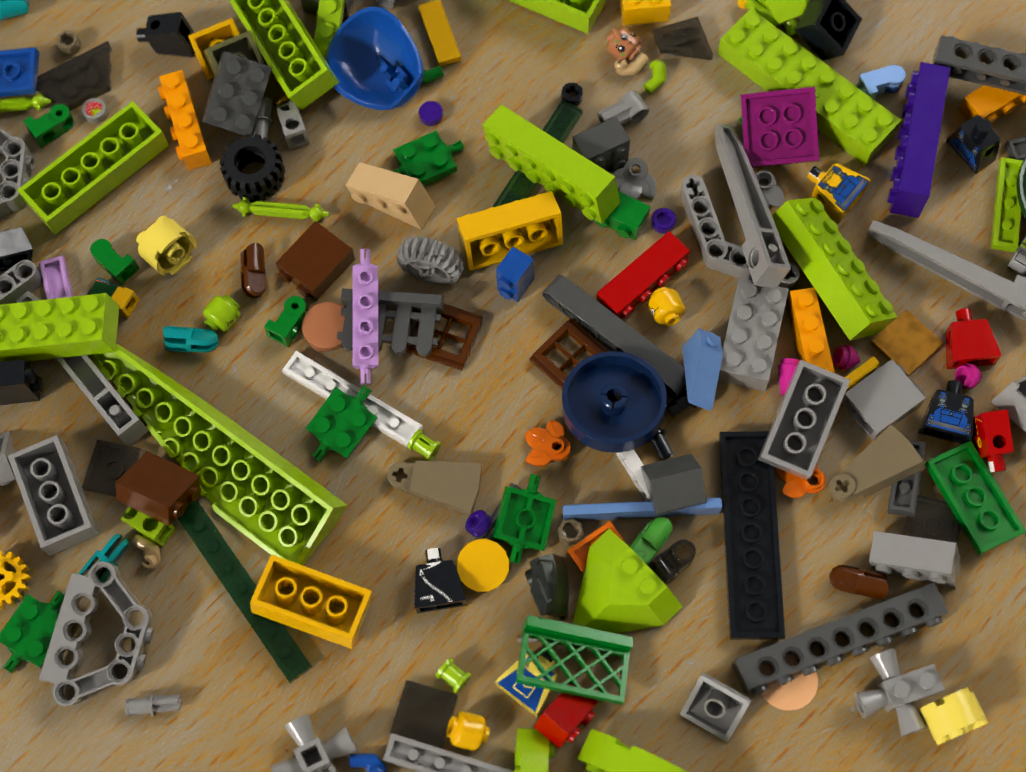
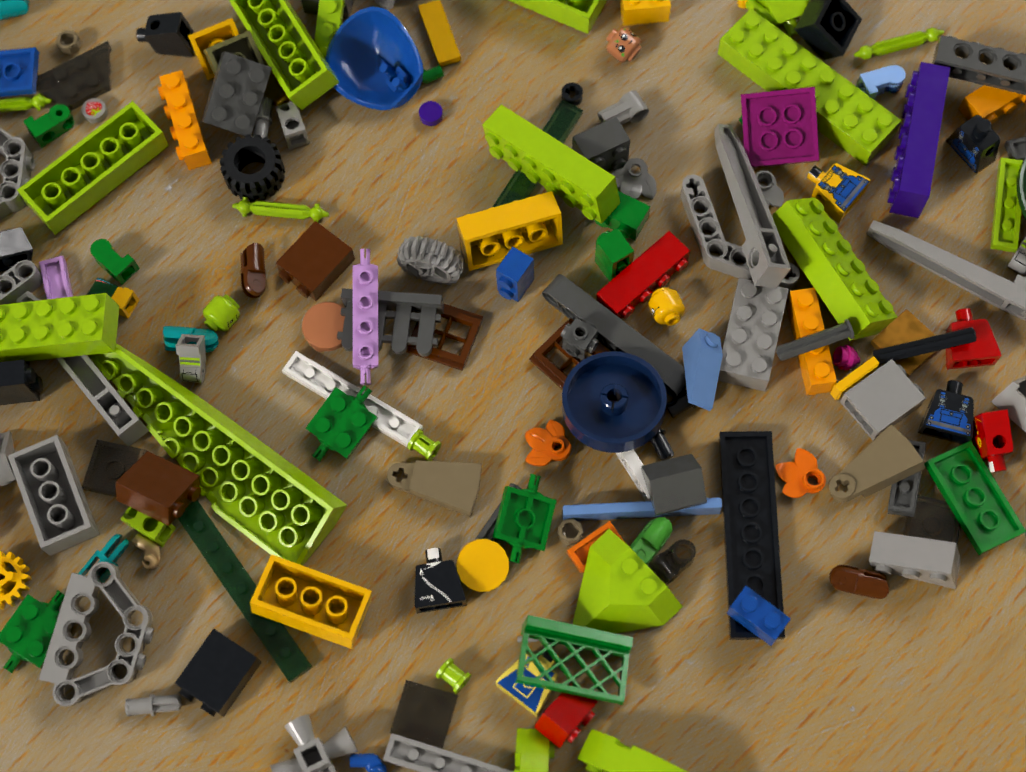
light yellow brick [136,215,197,276] -> none
green leg [264,296,308,347] -> none
tan wedge [345,162,436,230] -> none
green plate [392,130,464,186] -> none
yellow head [447,711,489,751] -> none
dark purple tile [465,510,491,537] -> none
pearl dark grey slope [525,554,569,621] -> none
tan arm [614,53,649,76] -> none
lime arm [643,60,666,94] -> none
dark purple tile [651,208,676,234] -> none
clear smoke wing [653,16,713,60] -> none
light grey slope [679,672,751,742] -> none
dark grey brick [732,582,948,696] -> none
light grey brick [758,360,850,480] -> none
light nougat sticker [759,654,818,711] -> none
dark pink cone [778,358,800,396] -> none
light grey brick [854,648,945,737] -> none
light yellow brick [920,687,988,745] -> none
dark pink plate [955,363,983,389] -> none
none -> light grey leg [175,334,206,383]
none -> black brick [175,628,262,717]
none -> dark grey brick [561,318,599,360]
none -> green brick [595,228,634,282]
none -> blue piece [727,586,791,646]
none -> dark grey axle [776,319,854,361]
none -> lime wheel [854,28,944,60]
none -> black axle [873,327,976,365]

